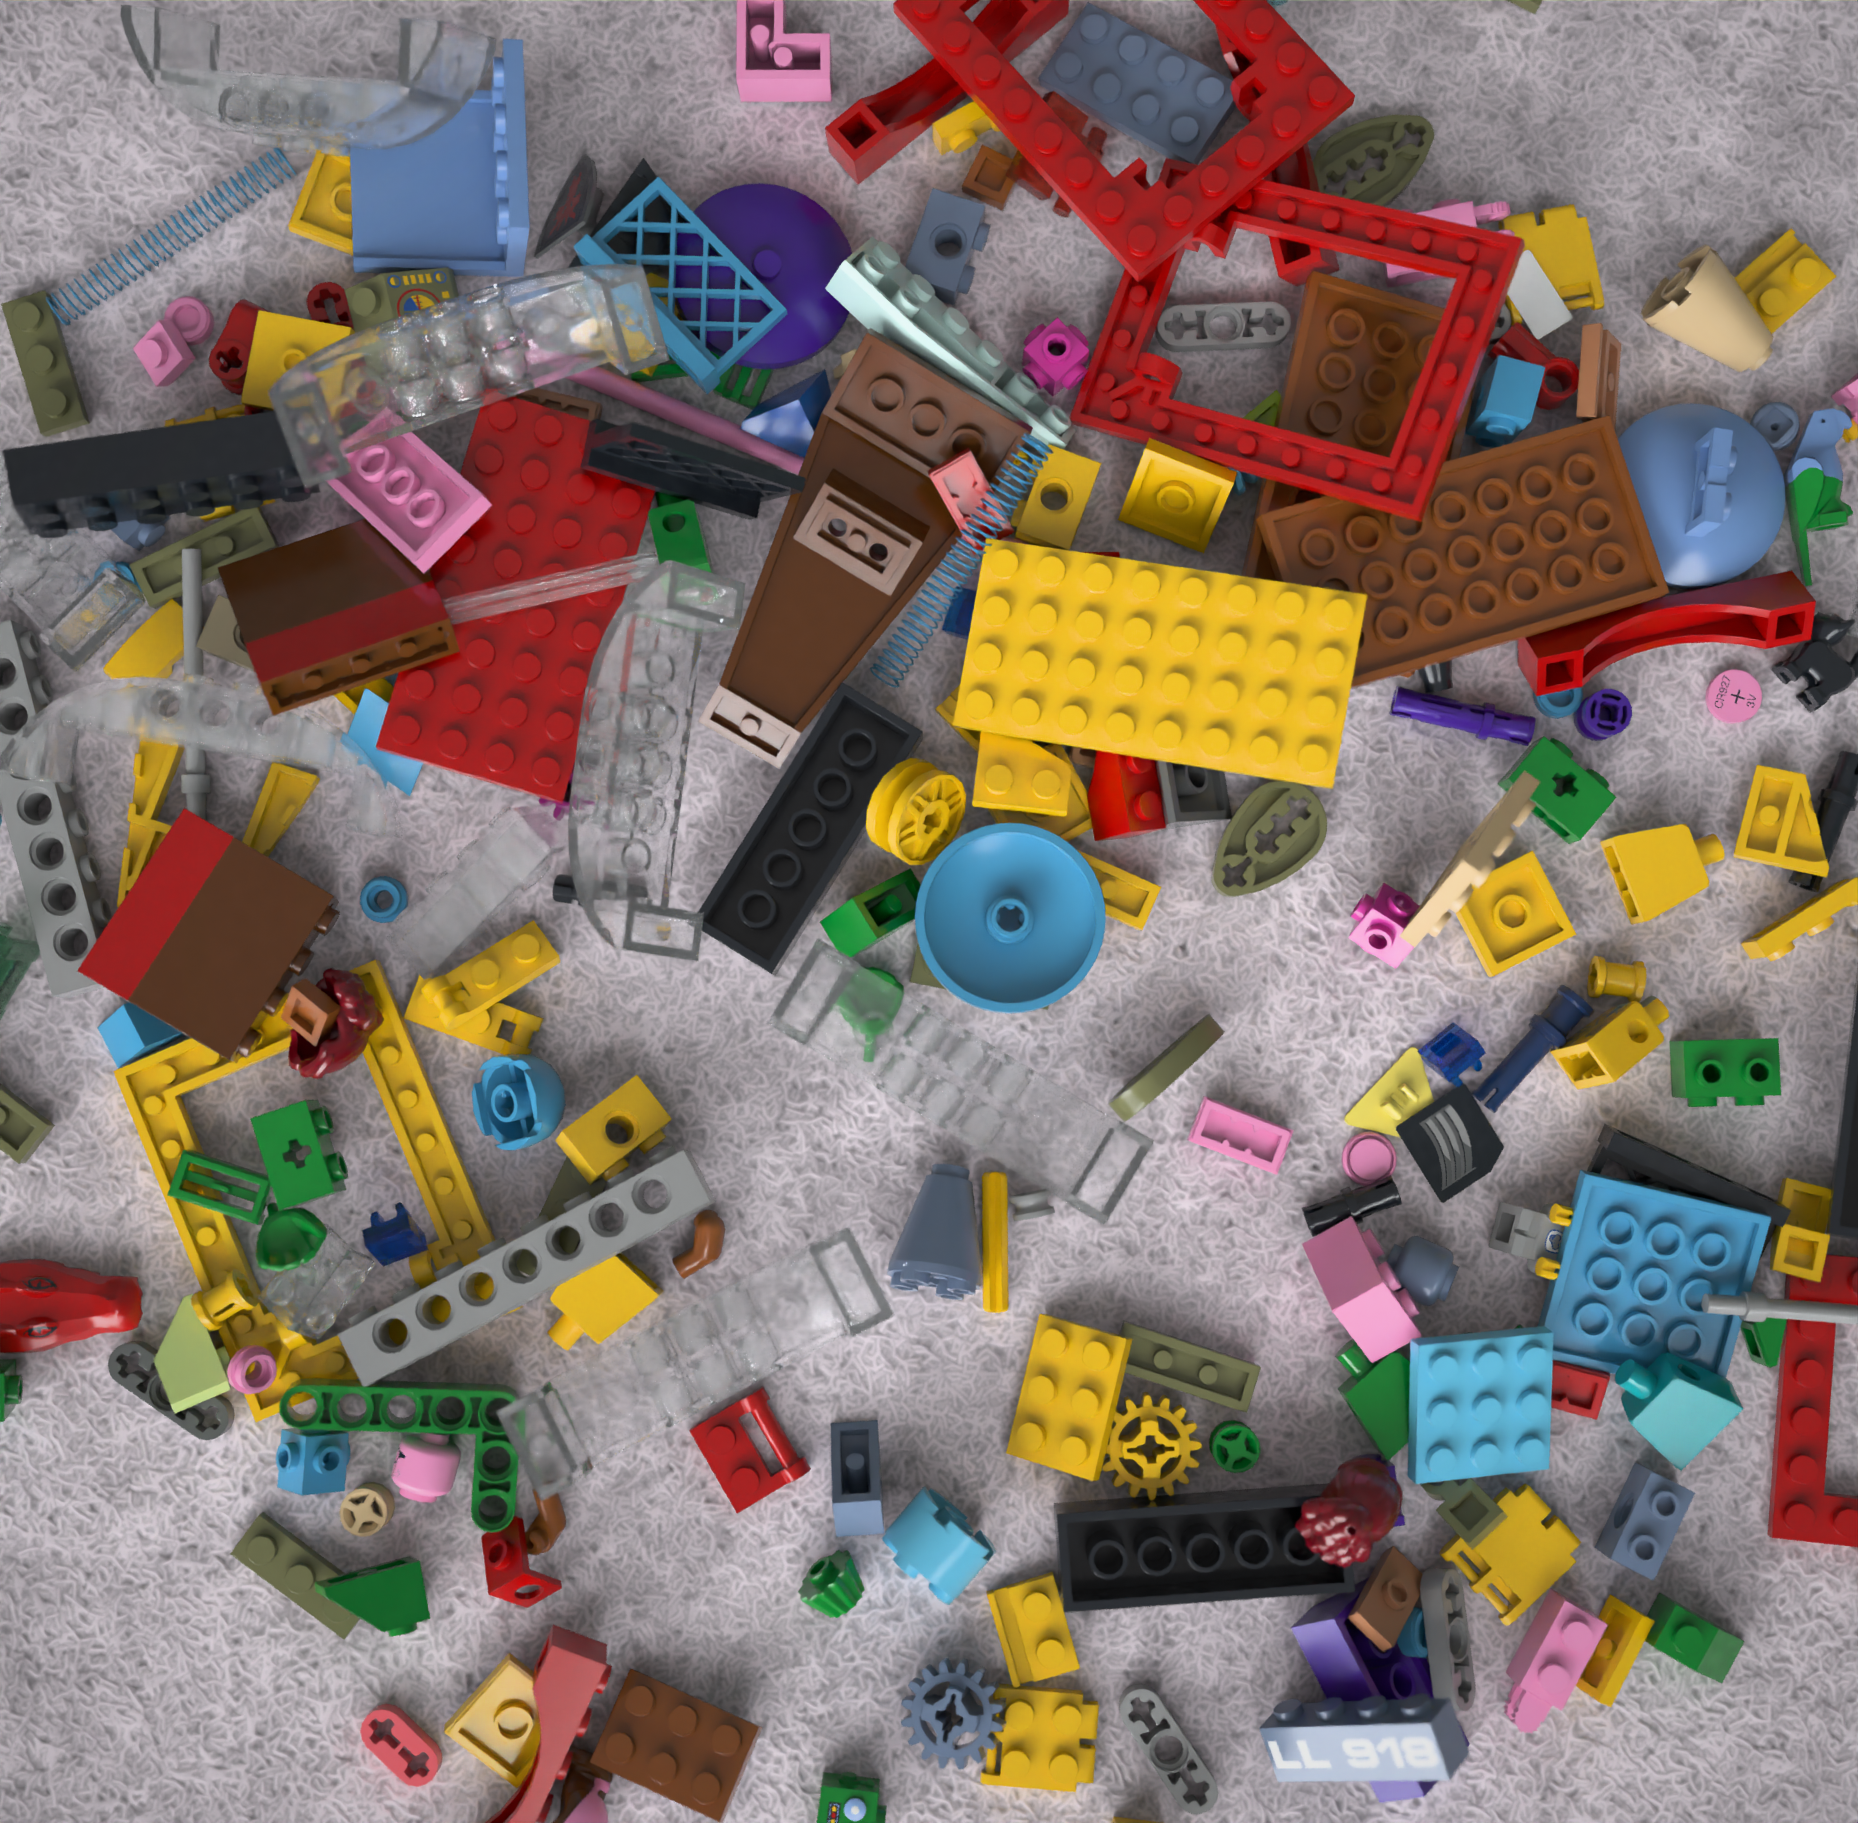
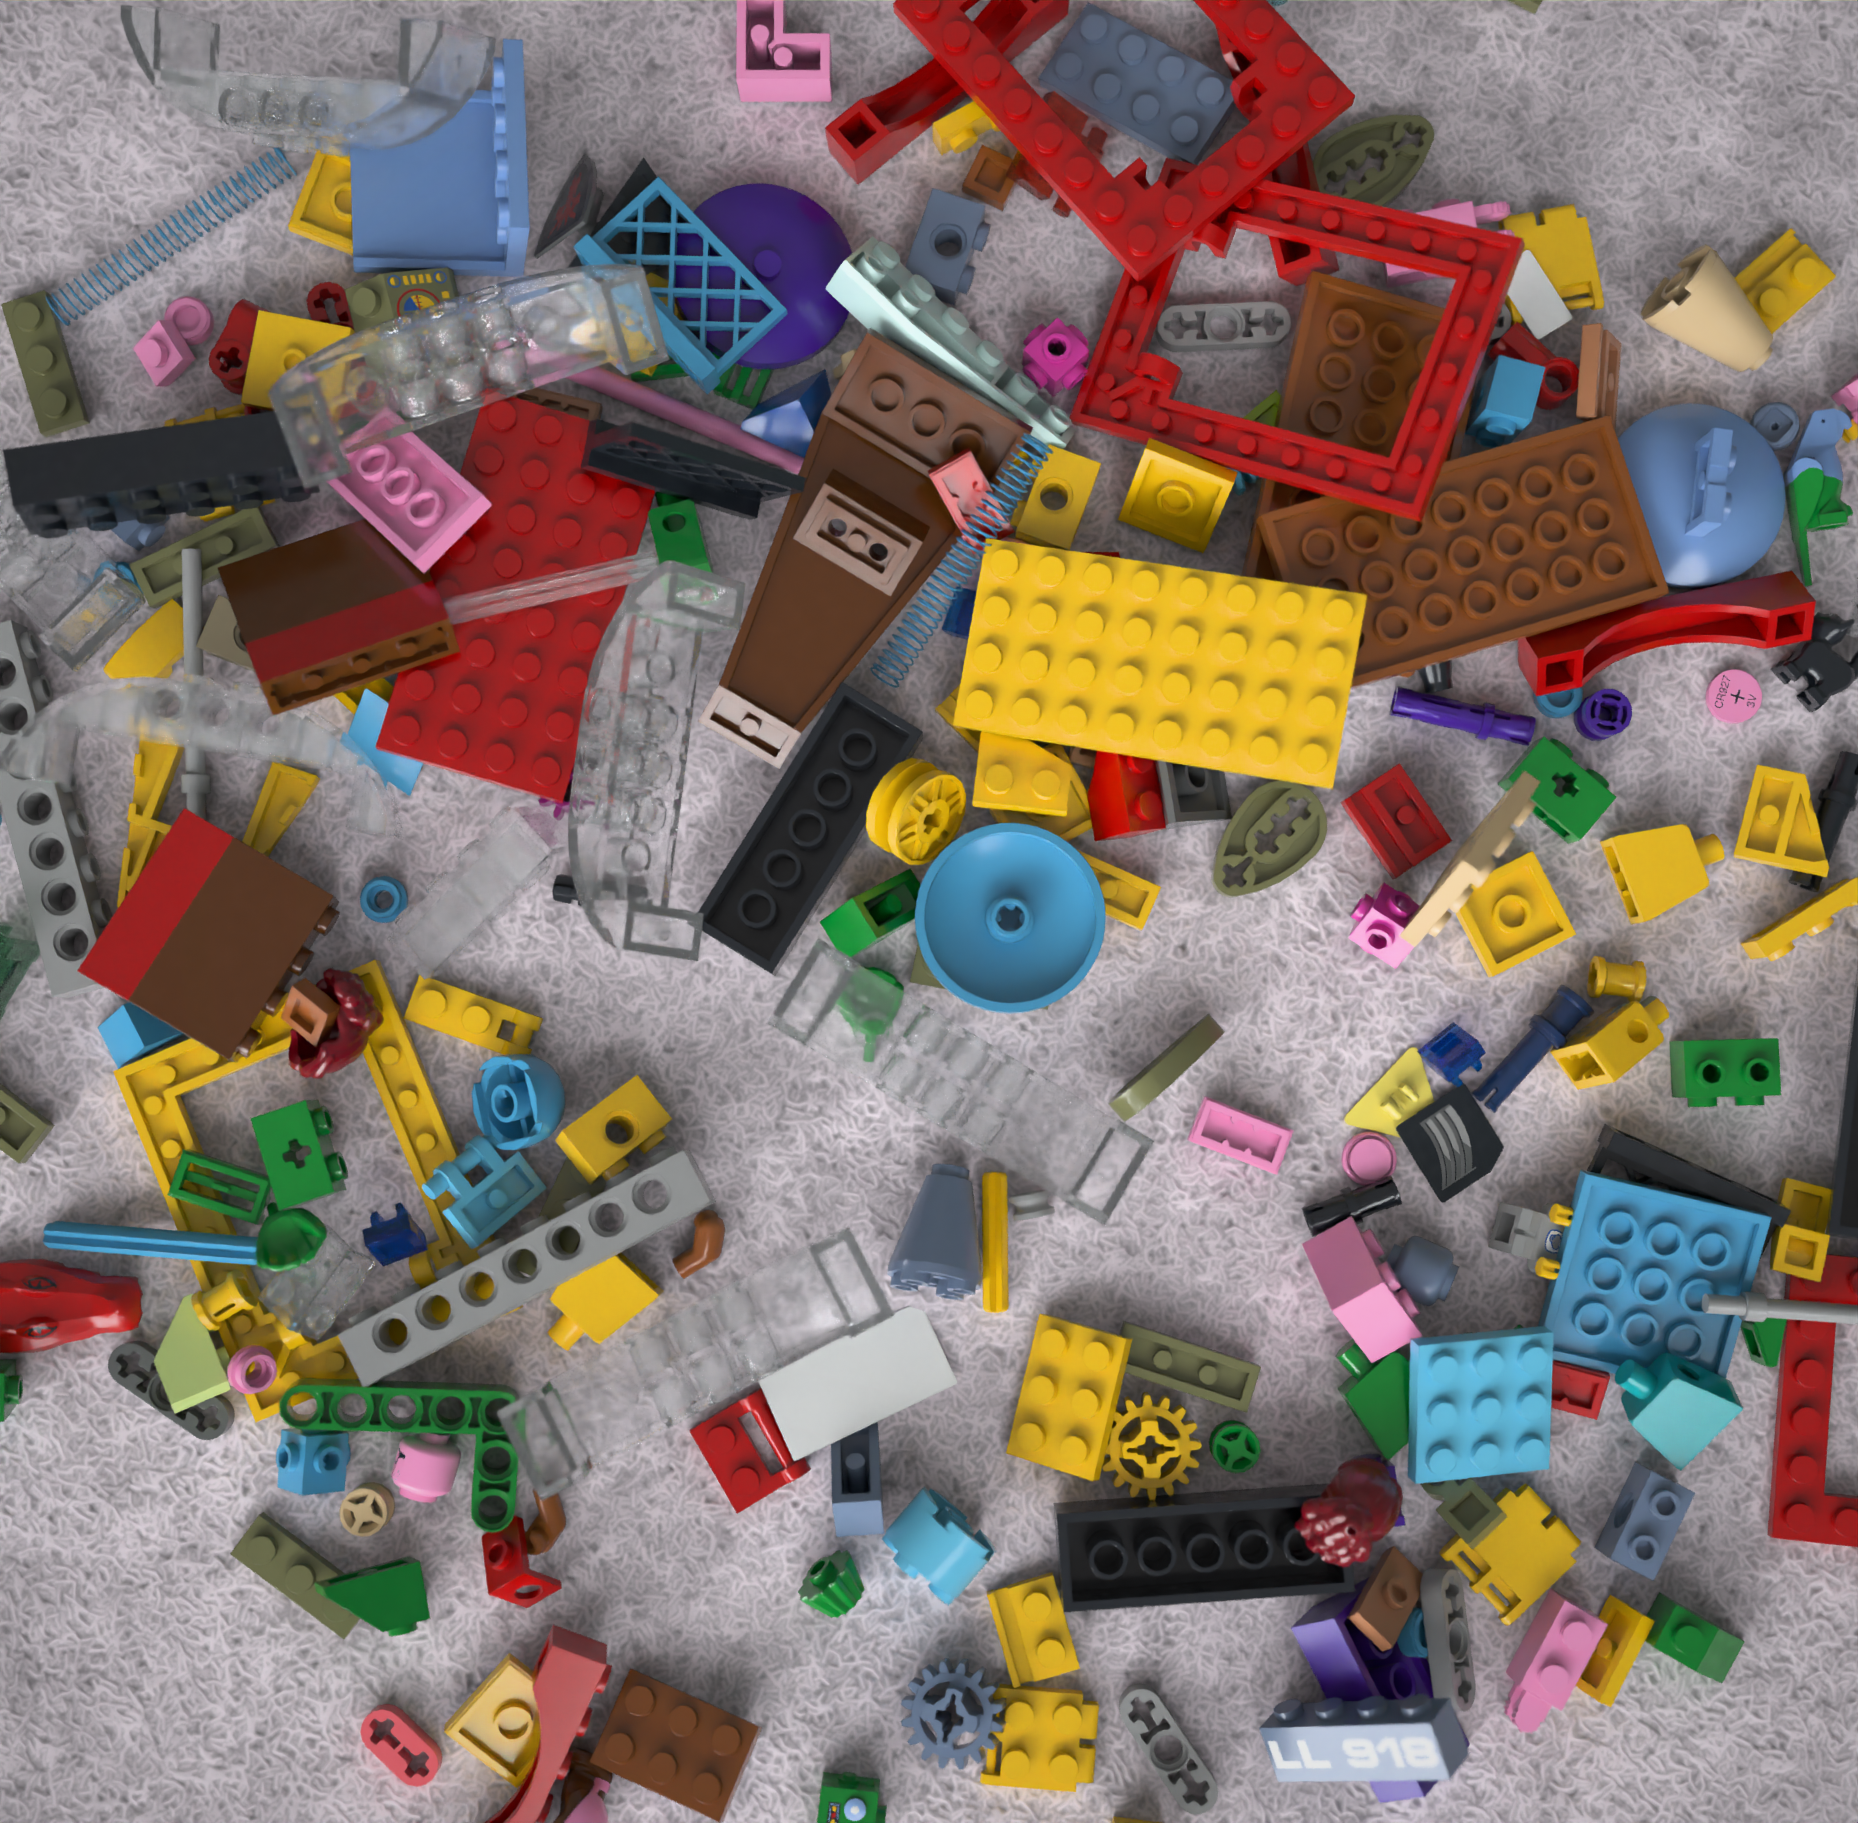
yellow plate [421,920,561,1030] -> none
none -> dark azure axle [43,1221,258,1265]
none -> medium azure plate [422,1135,547,1249]
none -> white sticker [758,1306,957,1461]
none -> red plate [1340,763,1452,880]

